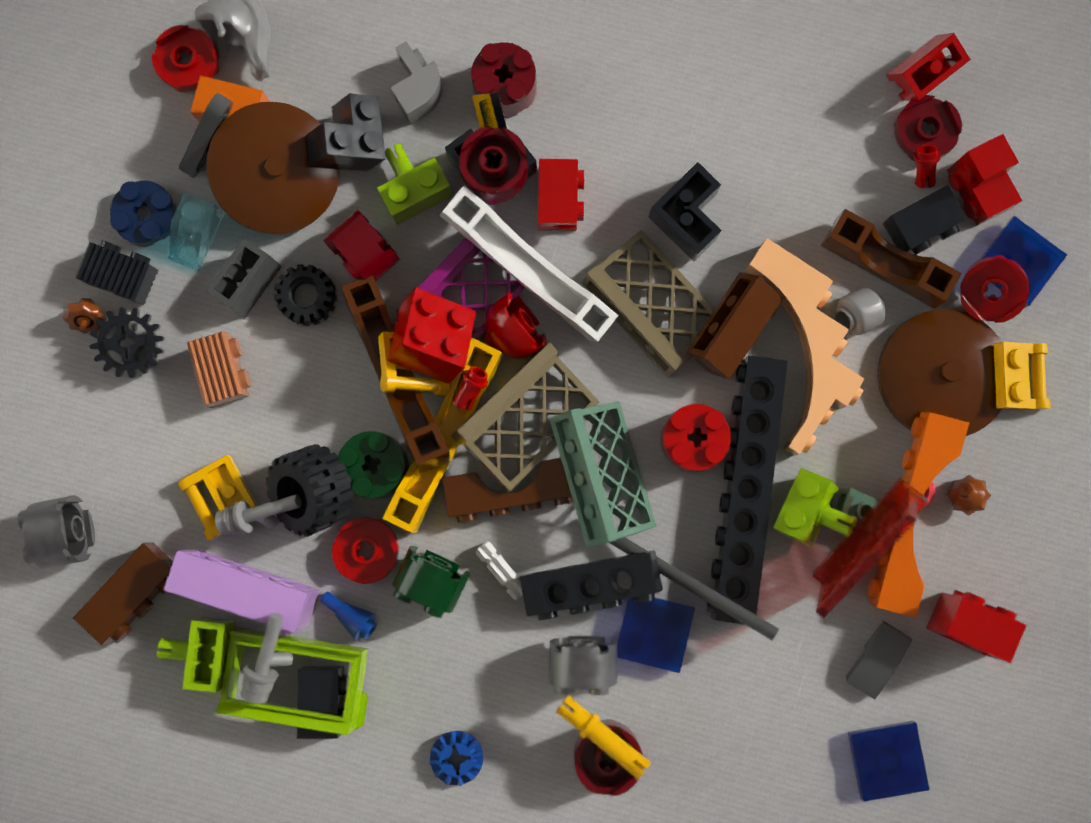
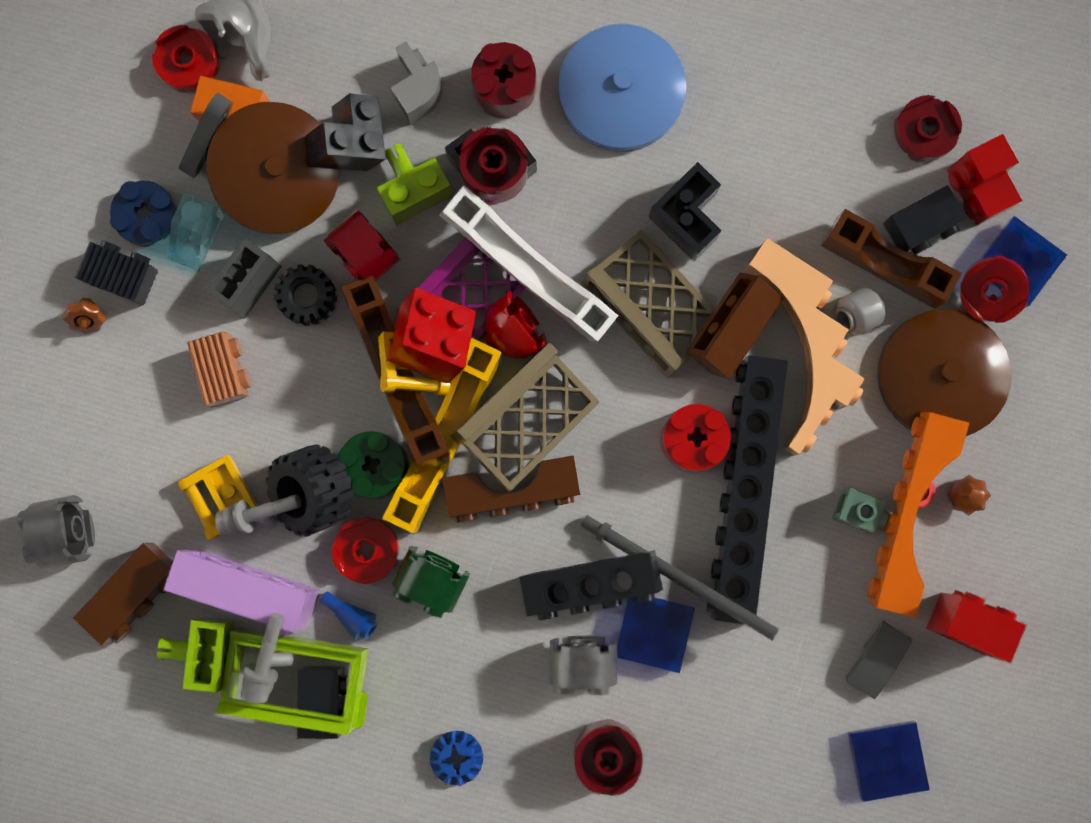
black gear [89,307,165,378] -> none
red pin [452,366,488,411] -> none
sticker [472,93,507,129] -> none
white axle [475,542,523,600] -> none
red brick [538,159,584,231] -> none
sand green fence [549,401,657,548] -> none
yellow pin [555,695,651,779] -> none
lime brick [773,468,857,548] -> none
clear red fence [812,478,927,618] -> none
red brick [886,33,971,101] -> none
red pin [914,144,941,189] -> none
yellow plate [993,342,1051,410] -> none
none -> medium blue dish [558,24,686,152]

